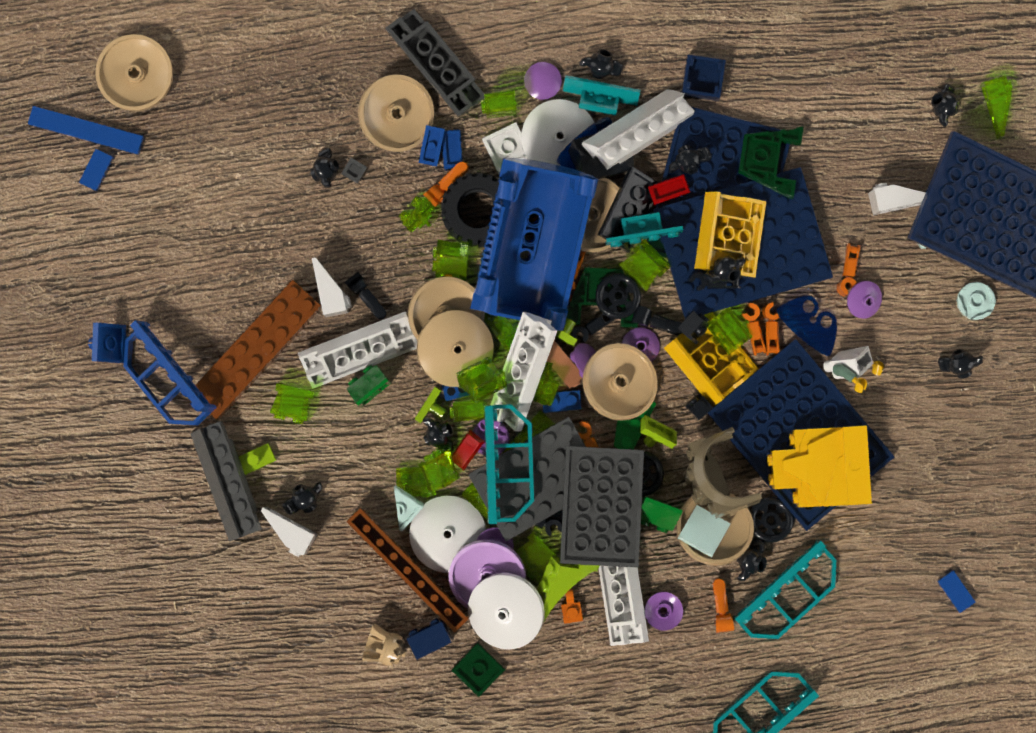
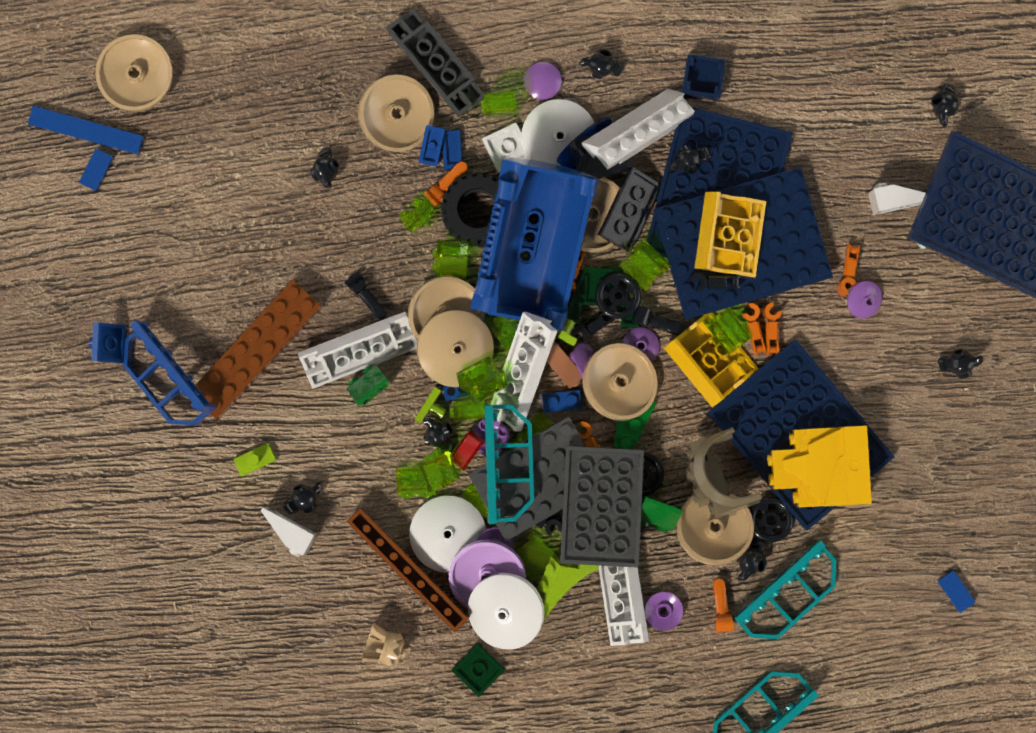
dark grey slope [190,421,262,542] -> none
clear neon green hips [270,383,316,424] -> none
white slope [312,258,351,317] -> none
dark grey plate [341,158,368,184] -> none
light aqua tile [394,485,424,532] -> none
dark blue container [407,618,453,660] -> none
clear neon green bracket [533,361,560,406] -> none
orange plate [561,589,583,624] -> none
teal bracket [563,75,641,115] -> none
teal bracket [605,212,683,247] -> none
lime tile [640,415,677,449] -> none
red tile [648,174,690,205] -> none
black brick [678,311,709,344] -> none
light aqua tile [678,505,730,558] -> none
black brick [685,394,713,421] -> none
black piece [704,255,745,284] -> none
dark green wing [738,127,804,199] -> none
clear blue piece [777,295,837,356] -> none
white torso [824,346,884,393] -> none
light aqua tile [956,282,996,320] -> none
clear neon green slope [980,75,1013,139] -> none

